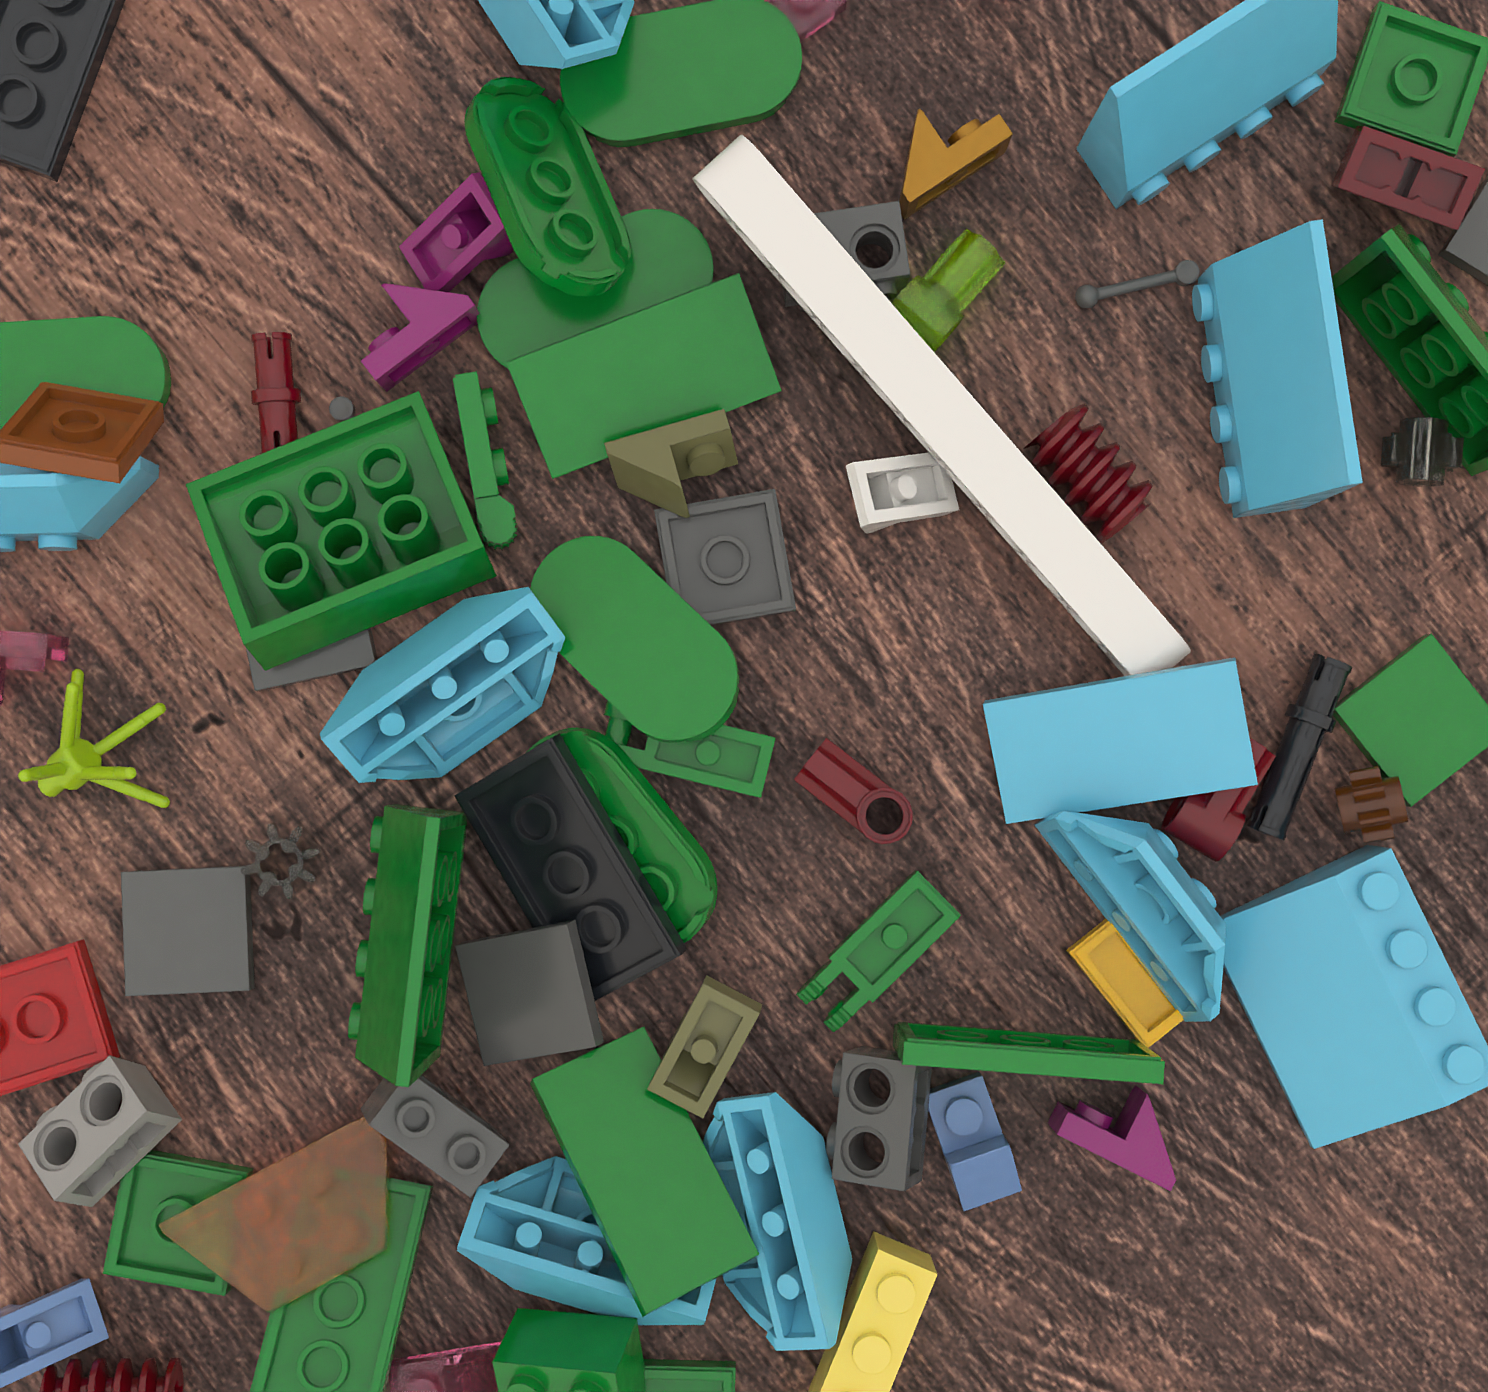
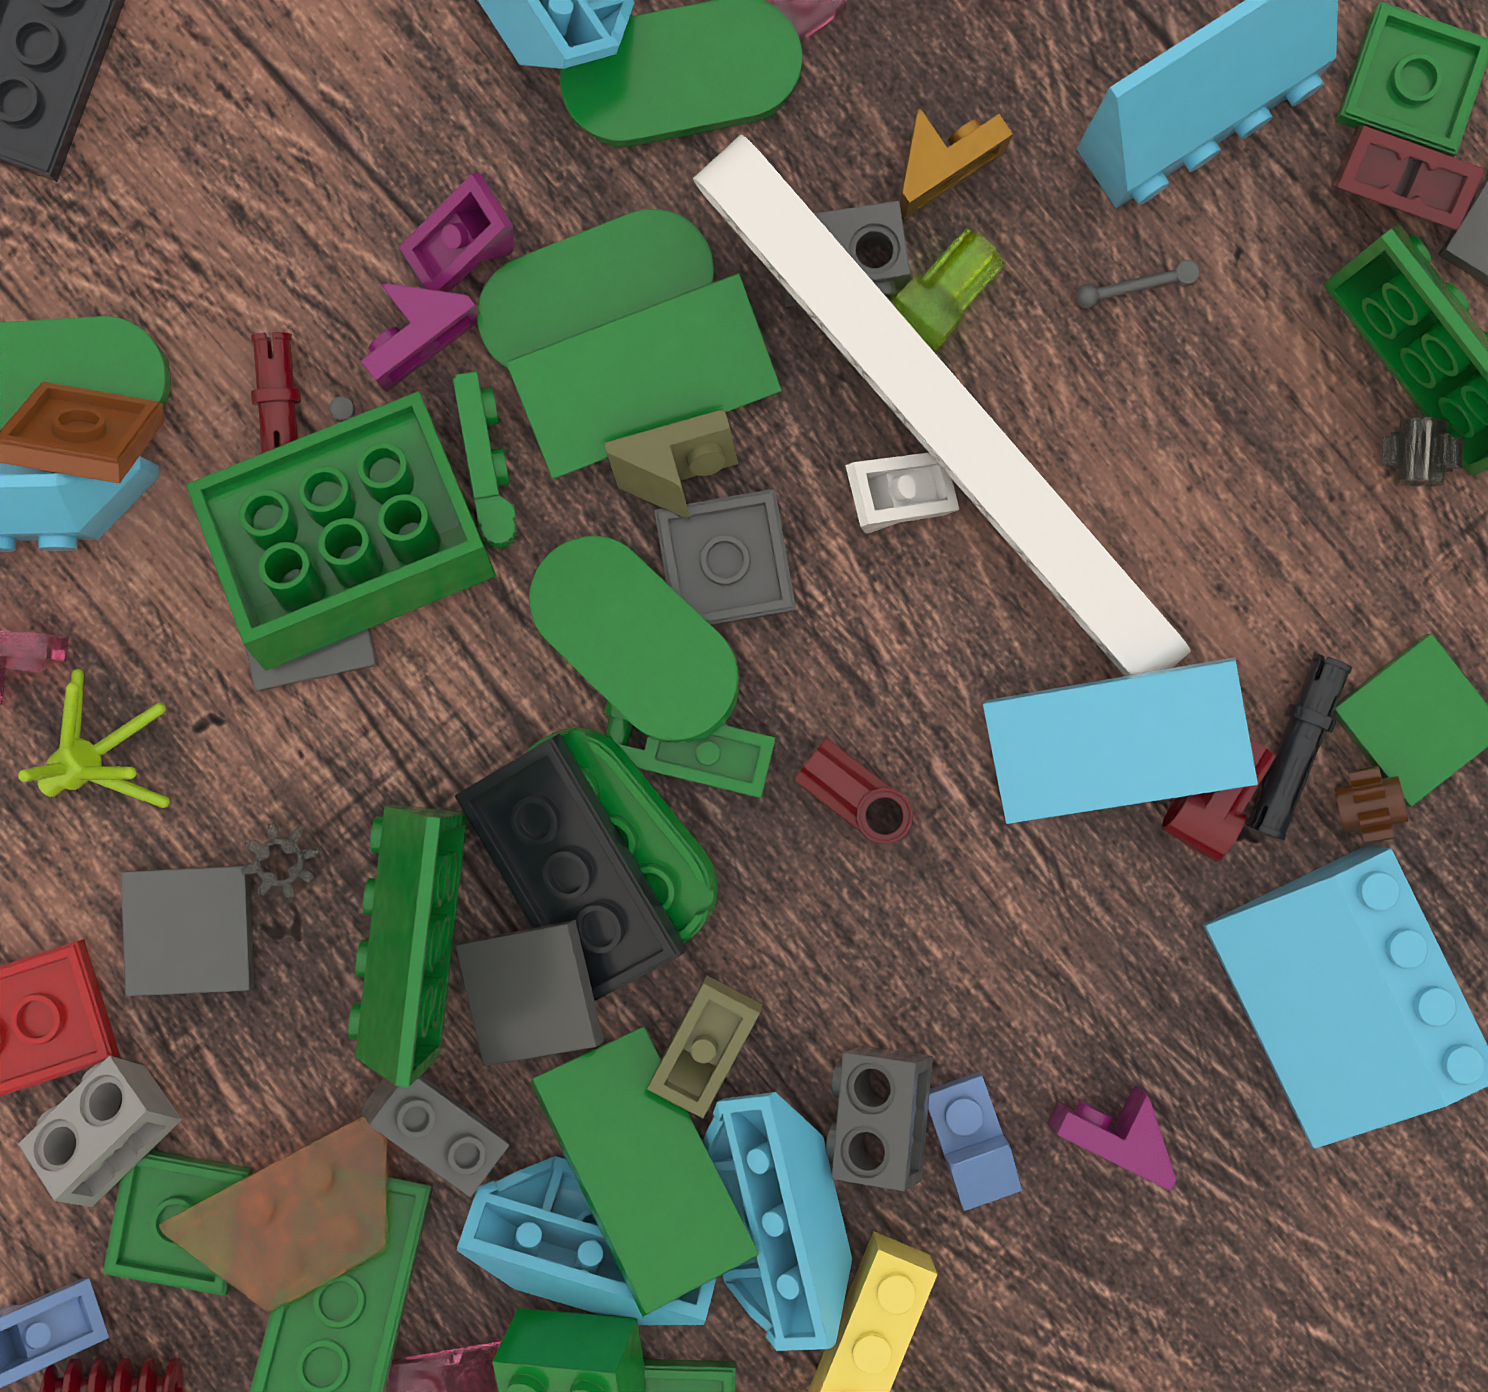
medium azure wedge [320,587,565,783] -> none
green tile [464,77,631,297] -> none
green hinge [796,869,961,1032] -> none
green tile [893,1022,1165,1084] -> none
dark red piece [1023,404,1152,544] -> none
medium azure wedge [1035,811,1226,1022] -> none
yellow tile [1066,919,1184,1048] -> none
medium azure slope [1192,219,1363,518] -> none

